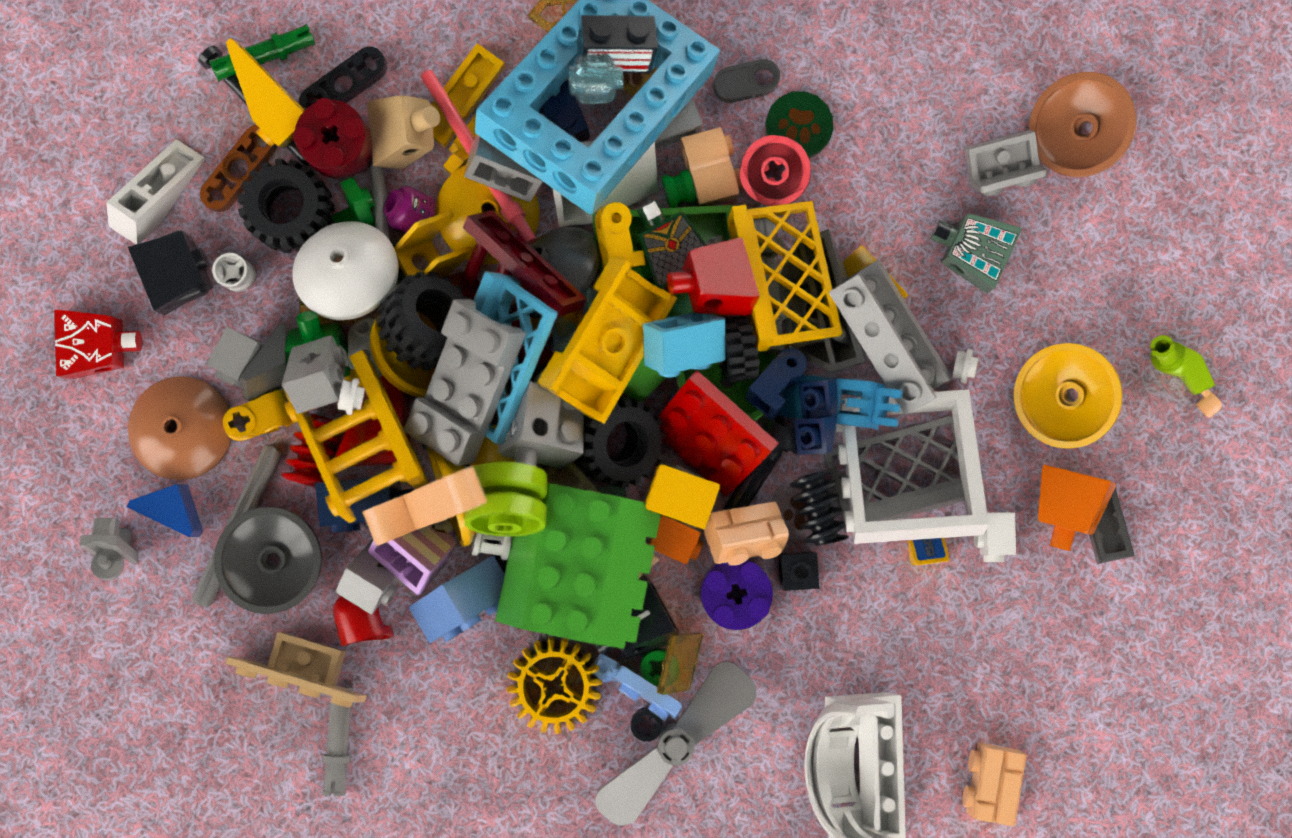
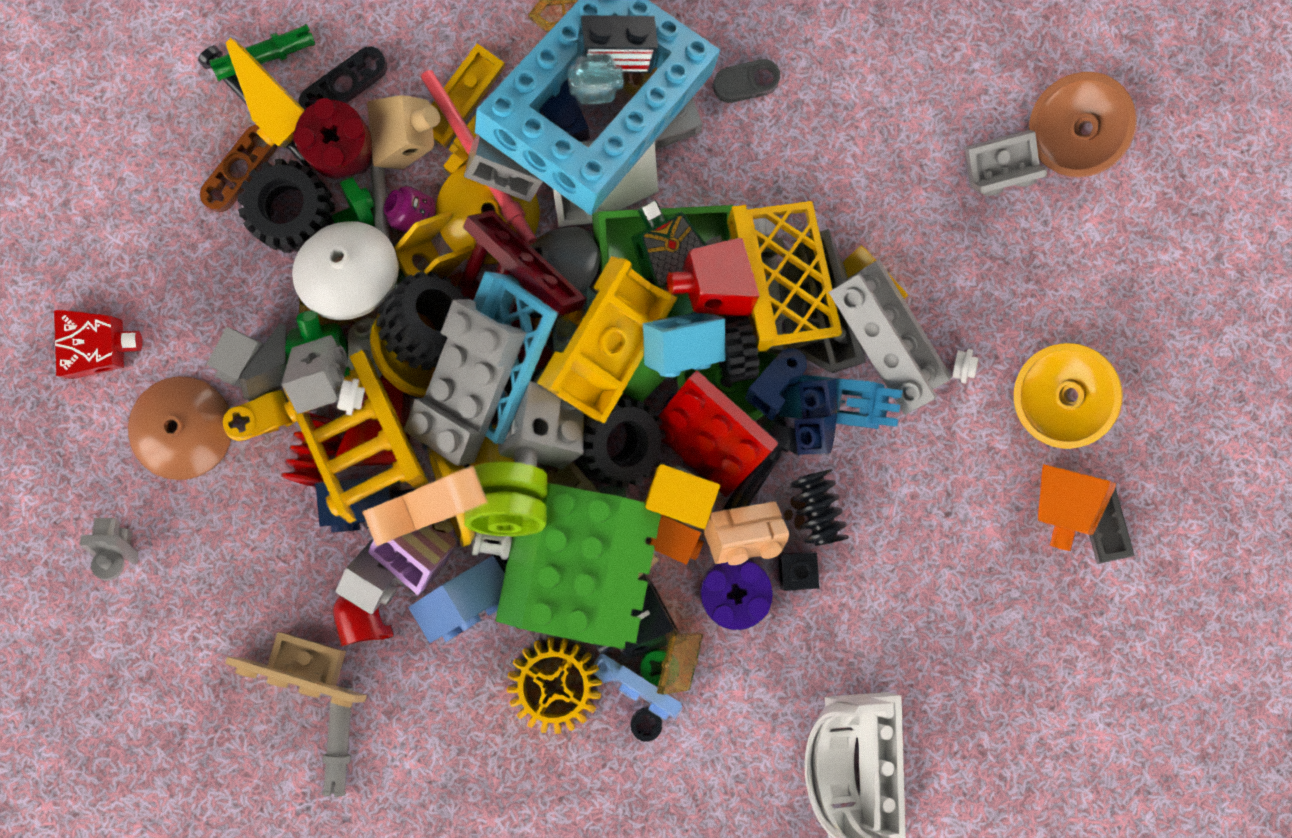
white slope [106,139,205,244] -> none
blue slope [126,484,203,538] -> none
black torso [128,230,213,315] -> none
light grey axle [192,445,283,607] -> none
white wheel [212,253,256,292] -> none
dark grey dish [214,507,322,614] -> none
yellow leg [595,202,645,270] -> none
light grey piece [595,661,757,826] -> none
green wheel [661,169,697,208] -> none
light nougat brick [680,127,743,207] -> none
coral brick [740,135,811,206] -> none
dark green tile [765,91,834,159] -> none
light grey fence [823,416,985,534] -> none
white window [836,389,989,544] -> none
slope [907,538,950,566] -> none
torso [930,214,1022,293] -> none
light nougat brick [962,742,1027,826] -> none
white brick [974,512,1016,562] -> none
lime arm [1150,335,1222,418] -> none

